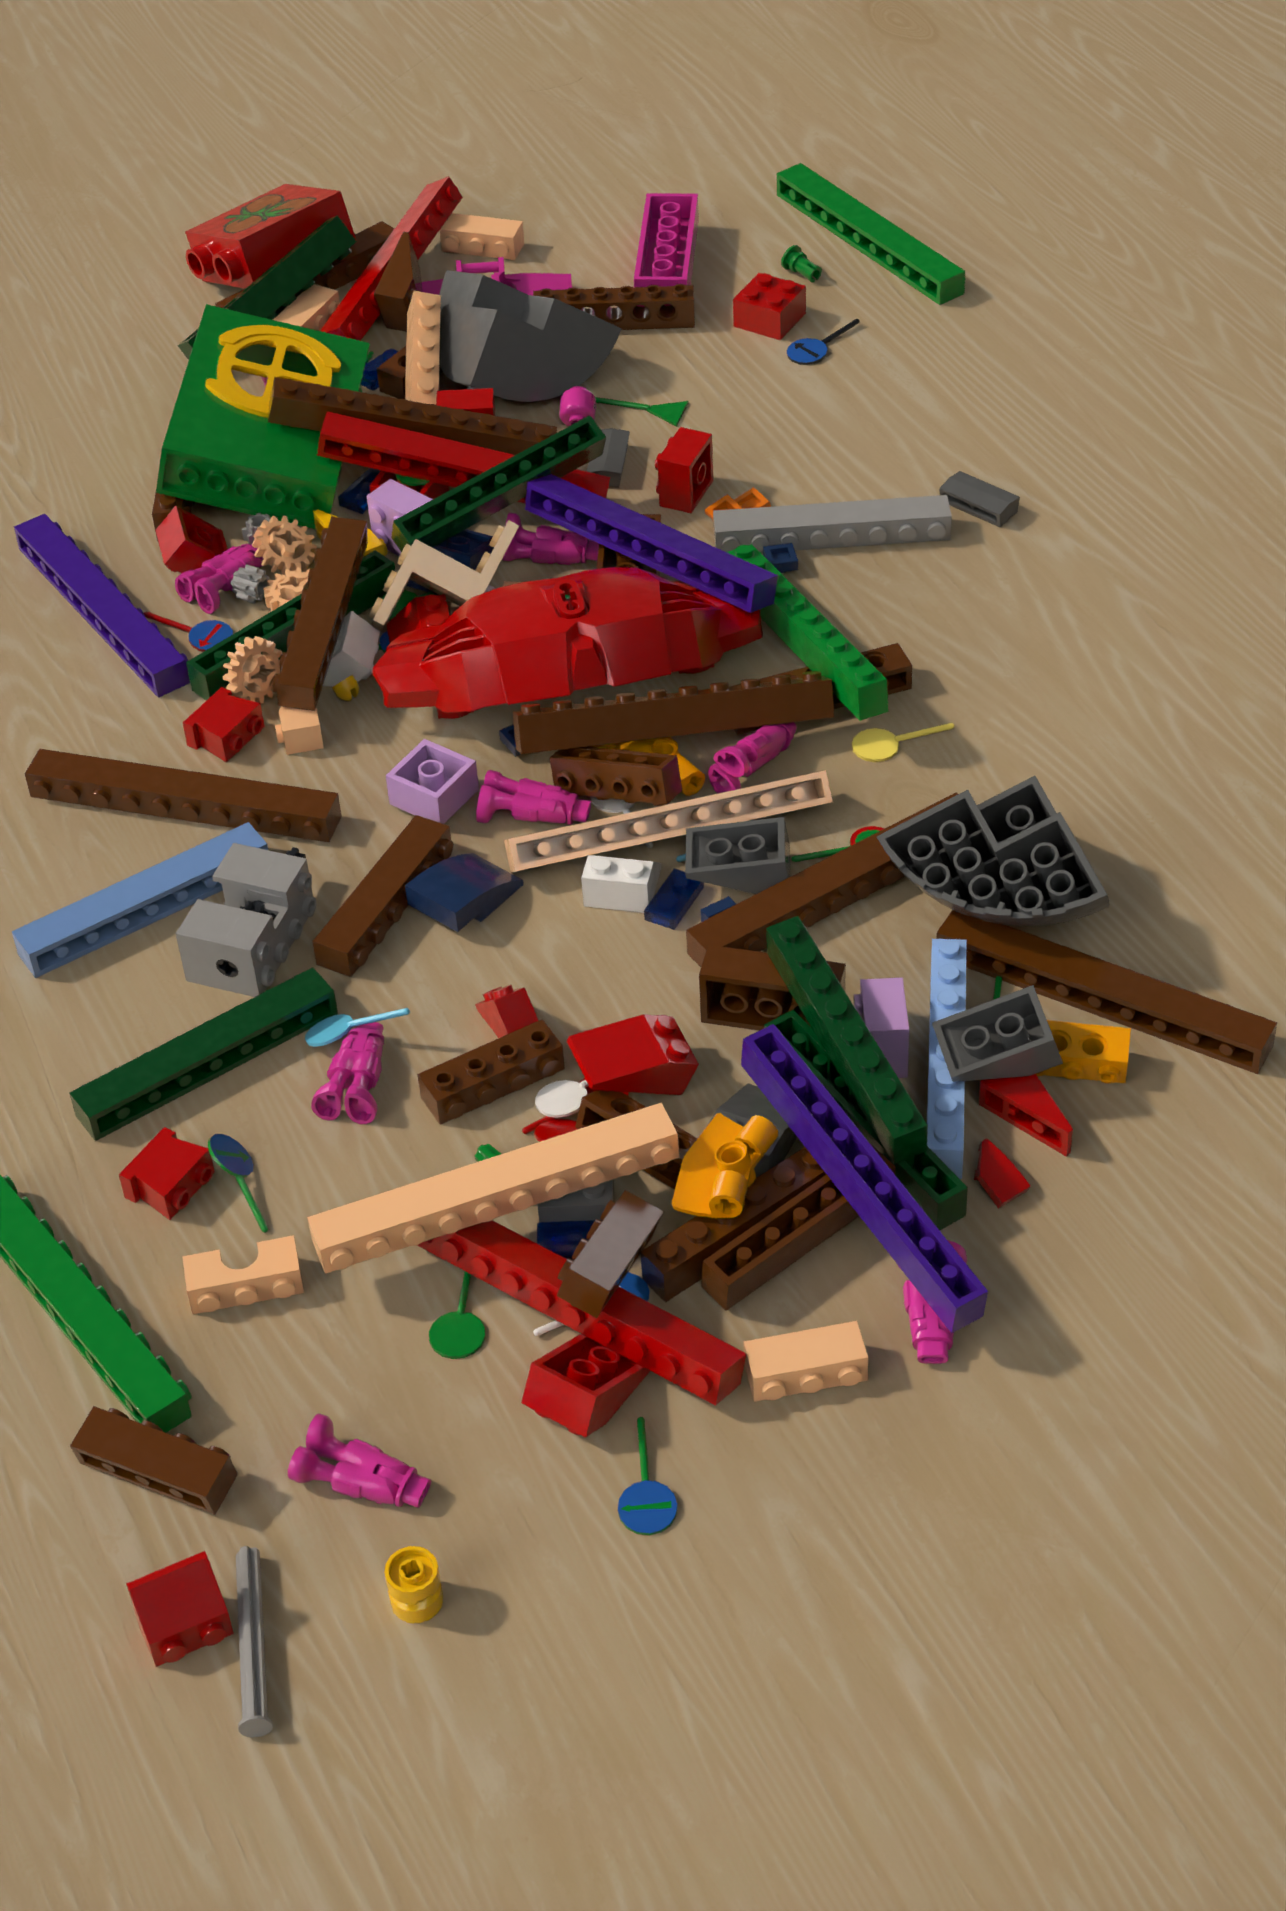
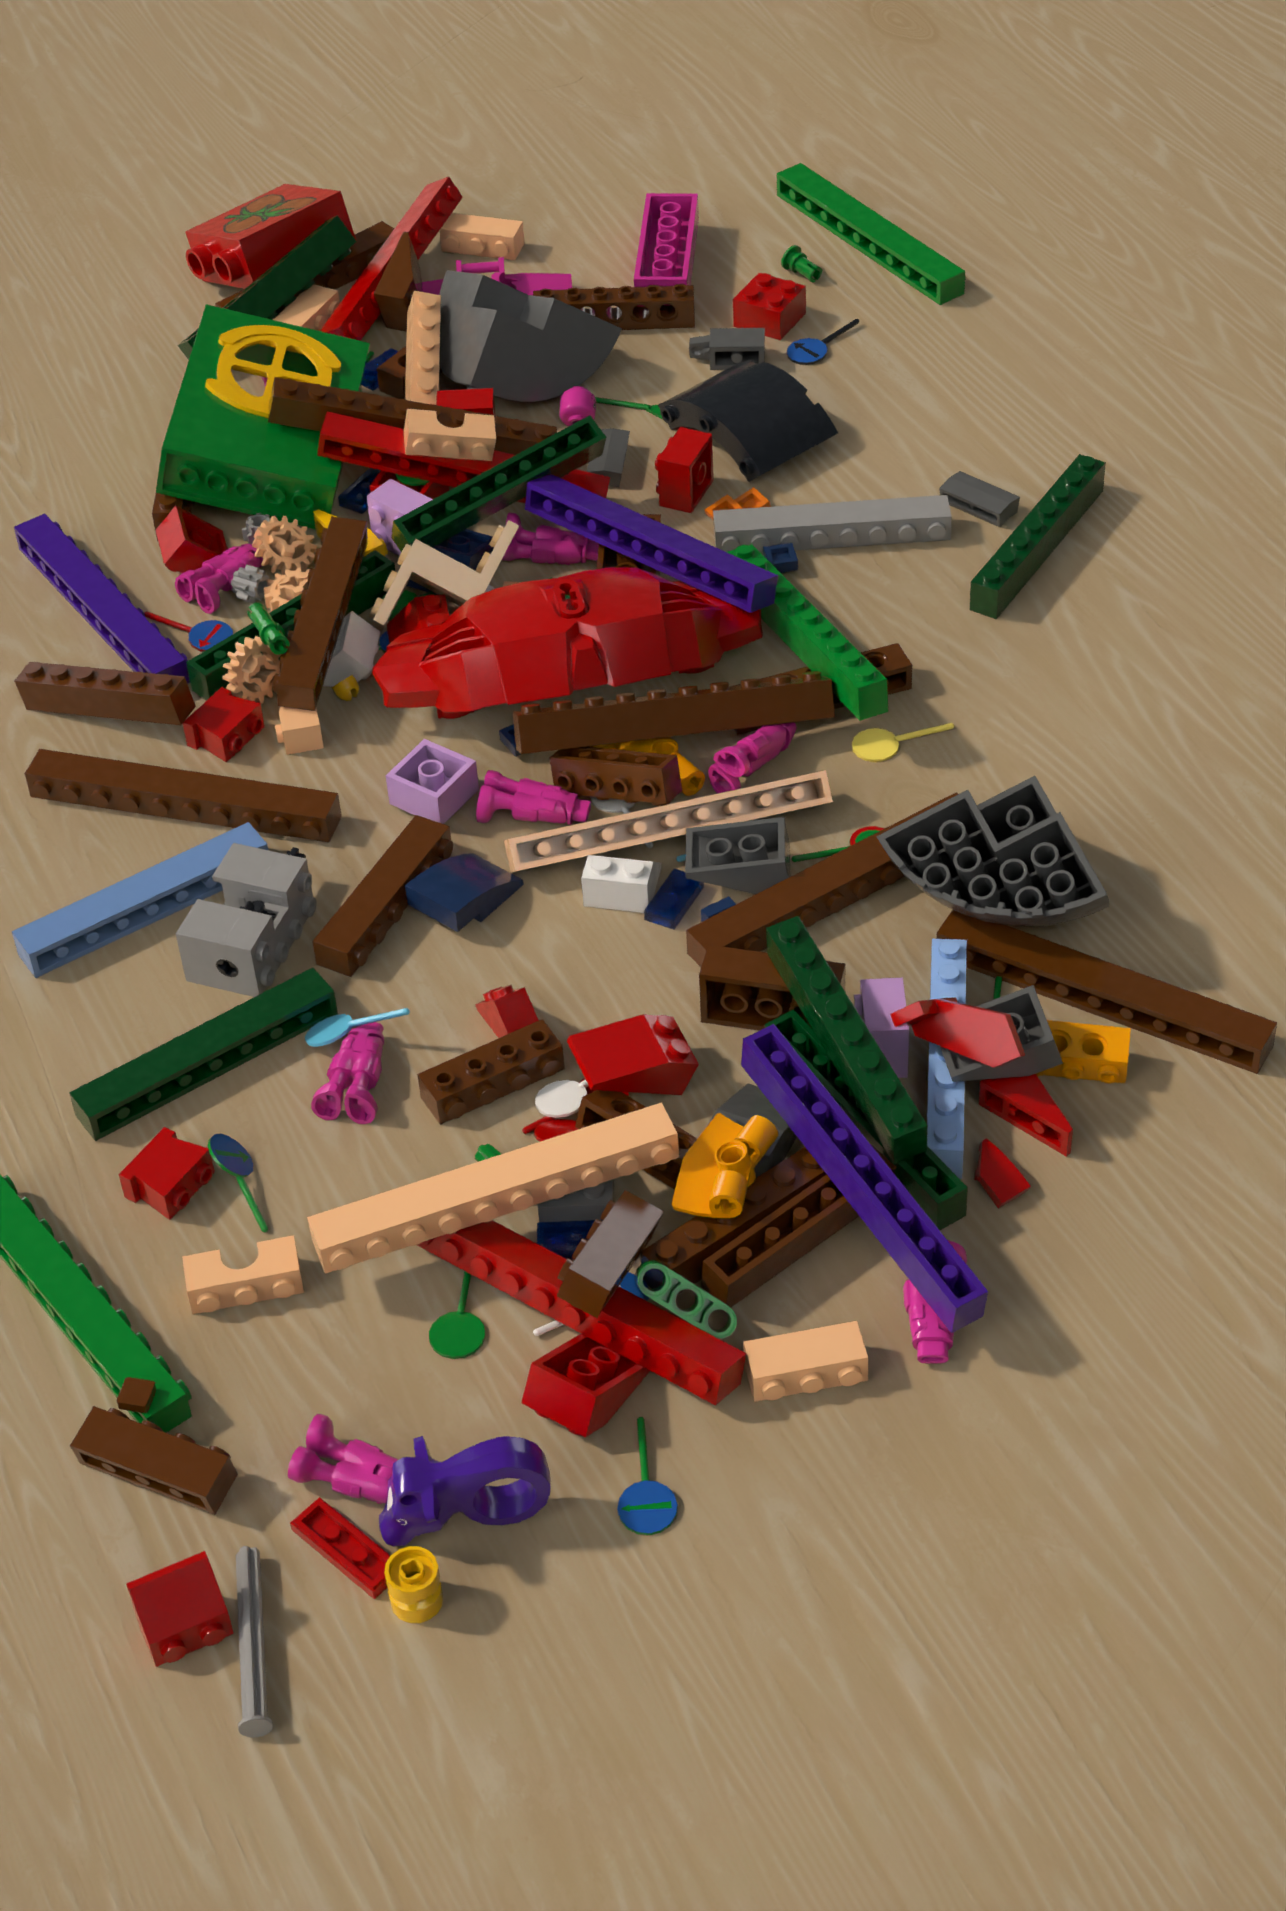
none -> reddish brown brick [14,662,196,726]
none -> reddish brown piece [116,1377,157,1413]
none -> green pin [247,602,290,655]
none -> red tile [290,1497,390,1599]
none -> dark purple animal [379,1436,551,1547]
none -> light nougat arch [404,409,496,461]
none -> green beam [635,1260,737,1338]
none -> black panel [658,360,838,482]
none -> dark grey hinge [689,328,765,370]
none -> piece [890,997,1026,1068]
none -> dark green brick [969,454,1106,619]

